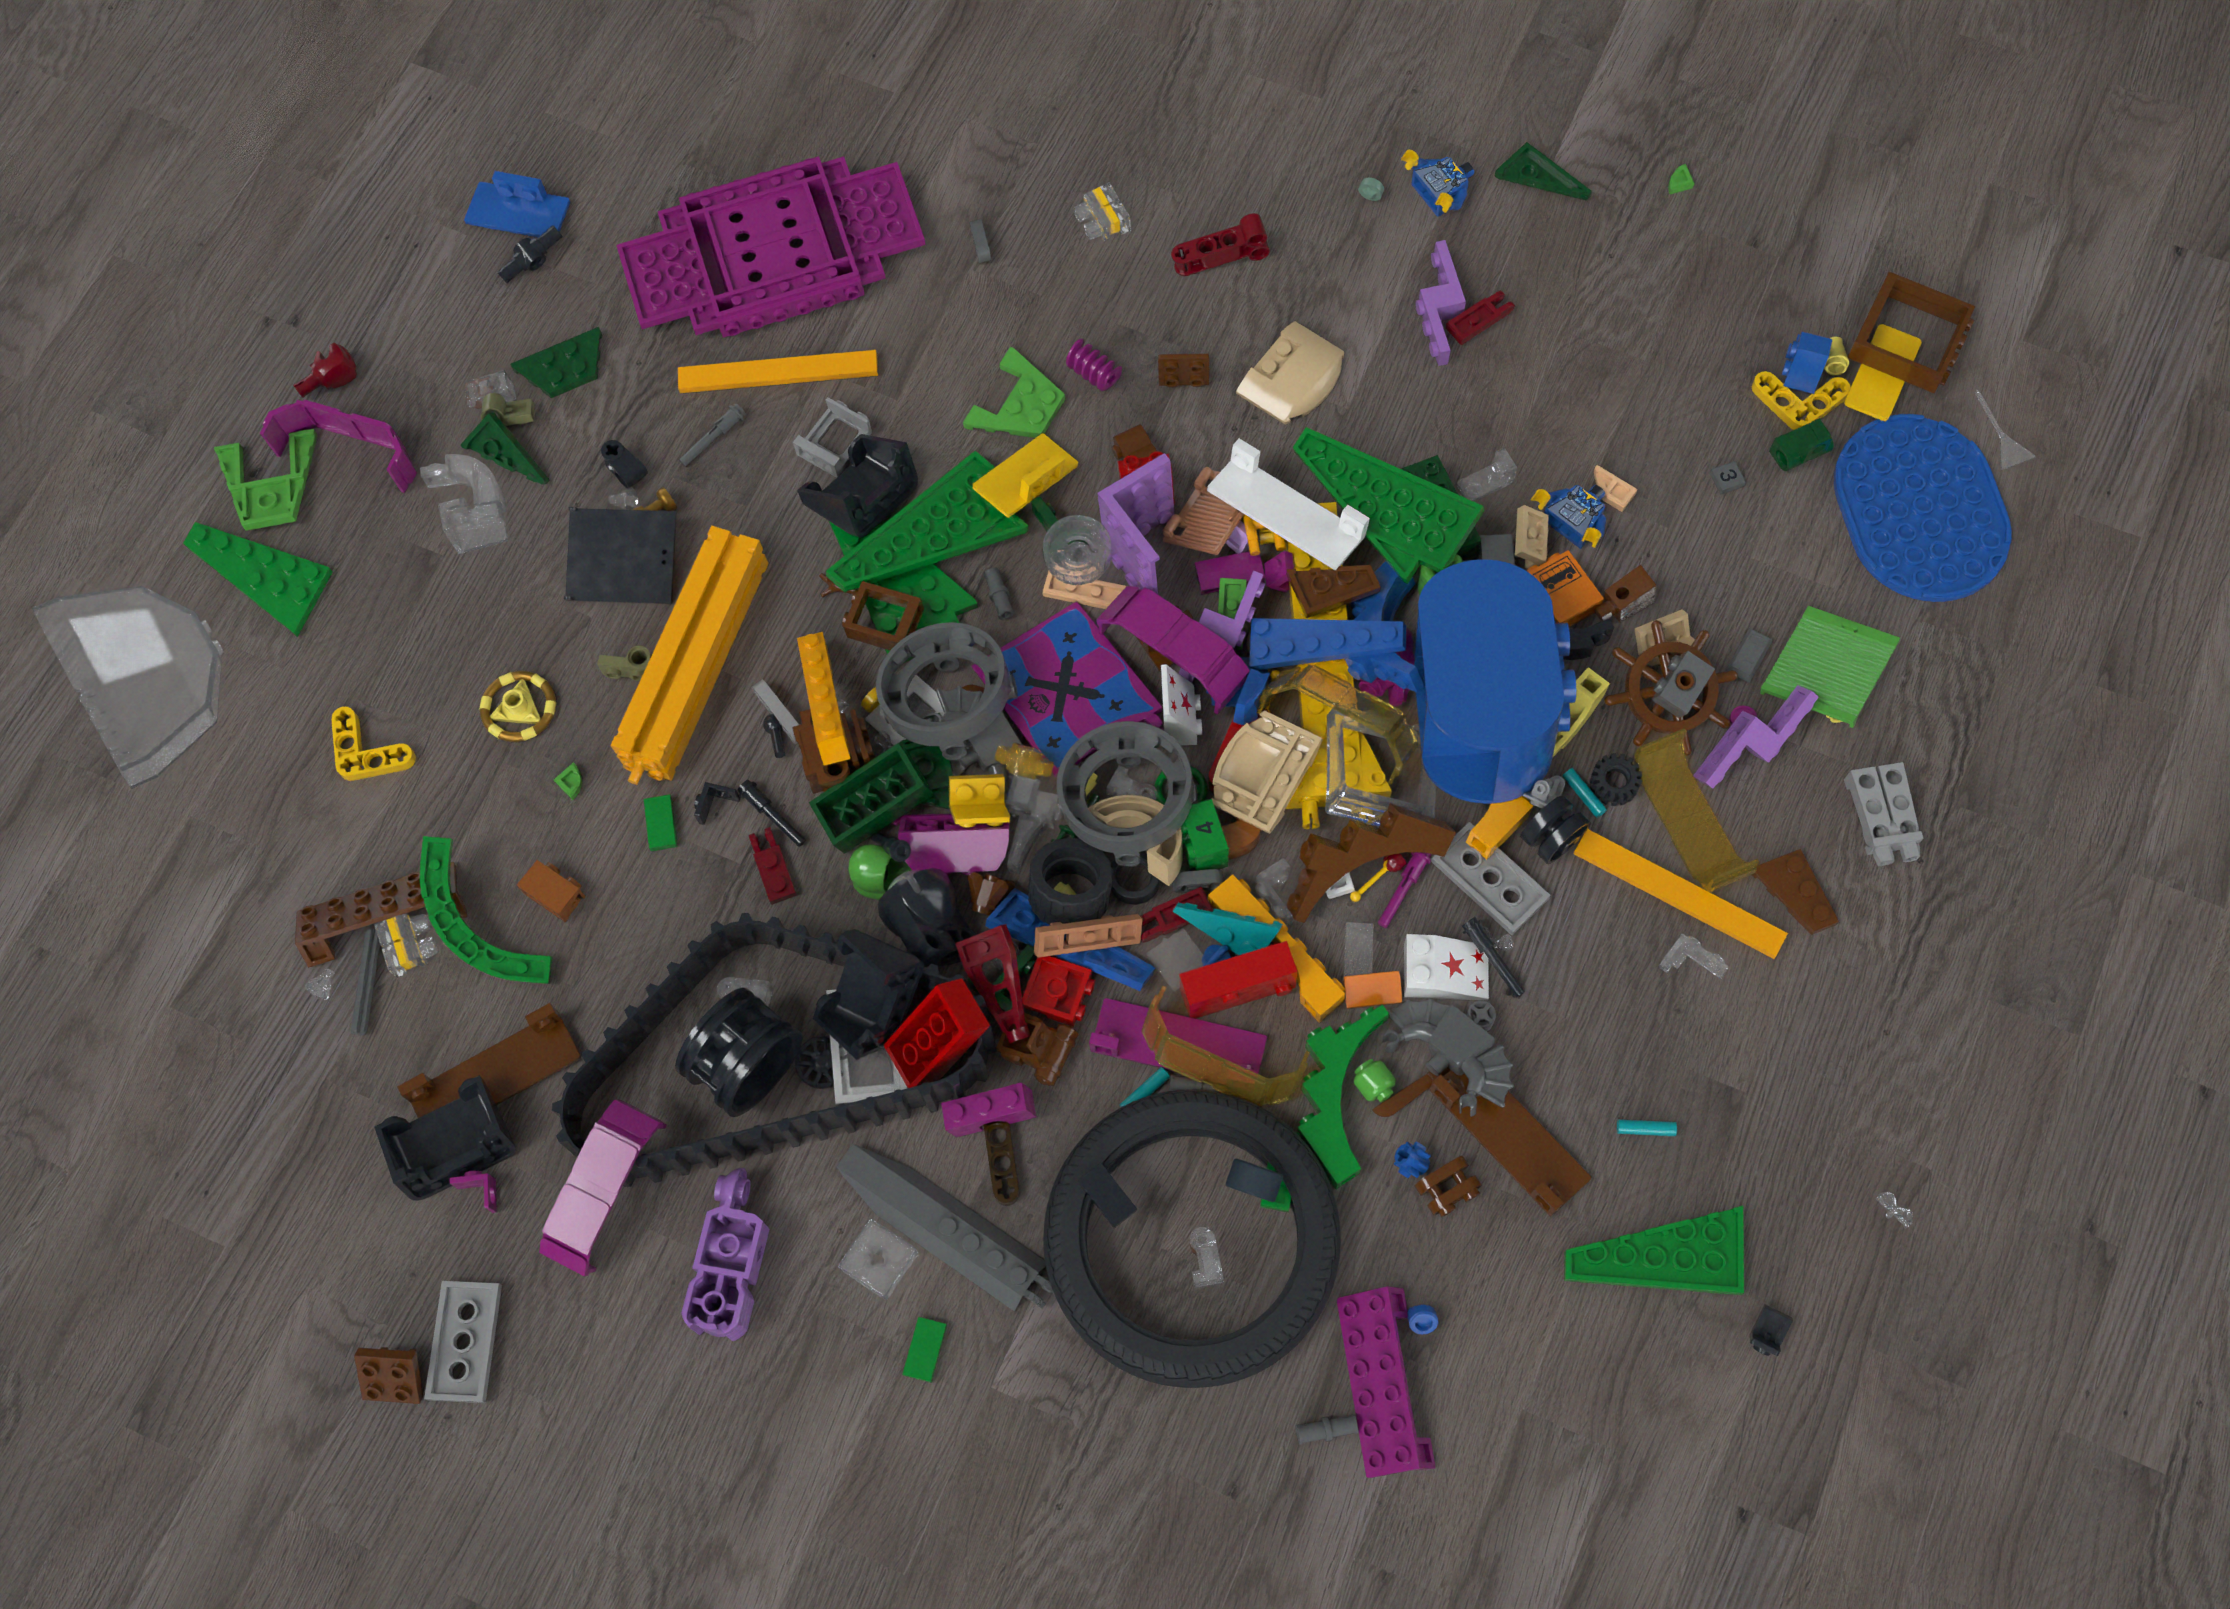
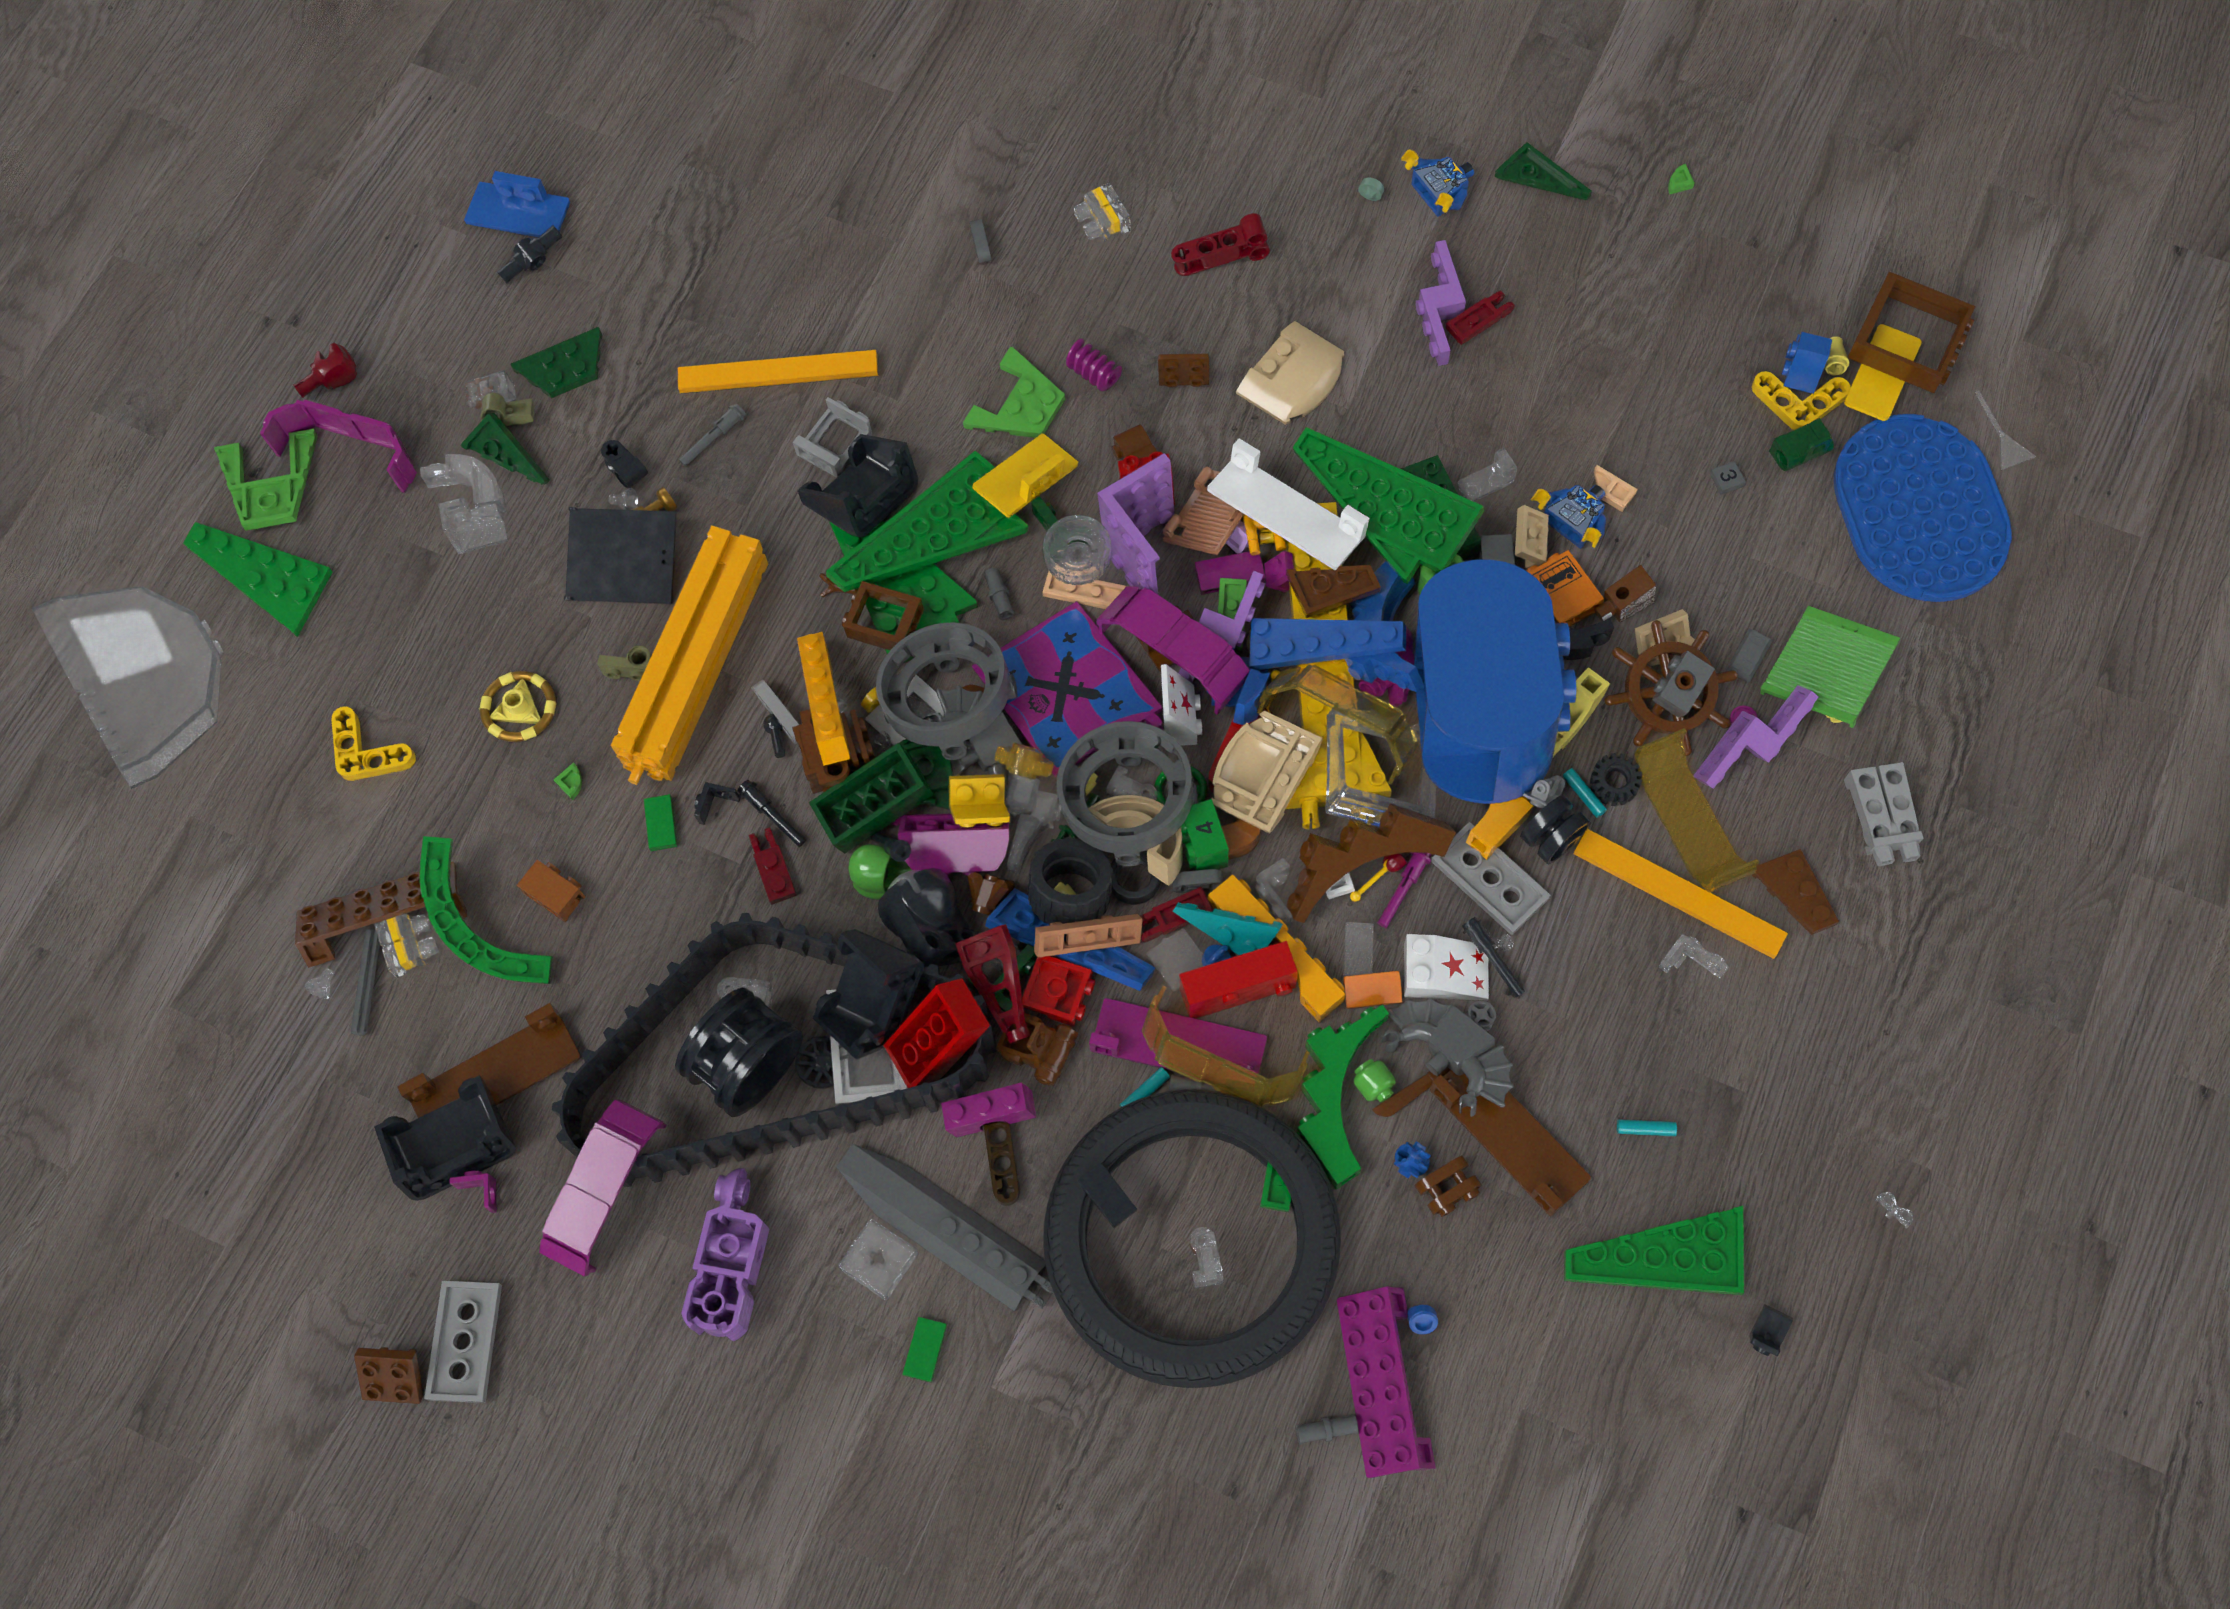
magenta piece [616,156,926,338] -> none
black wheel [1226,1158,1283,1202] -> none

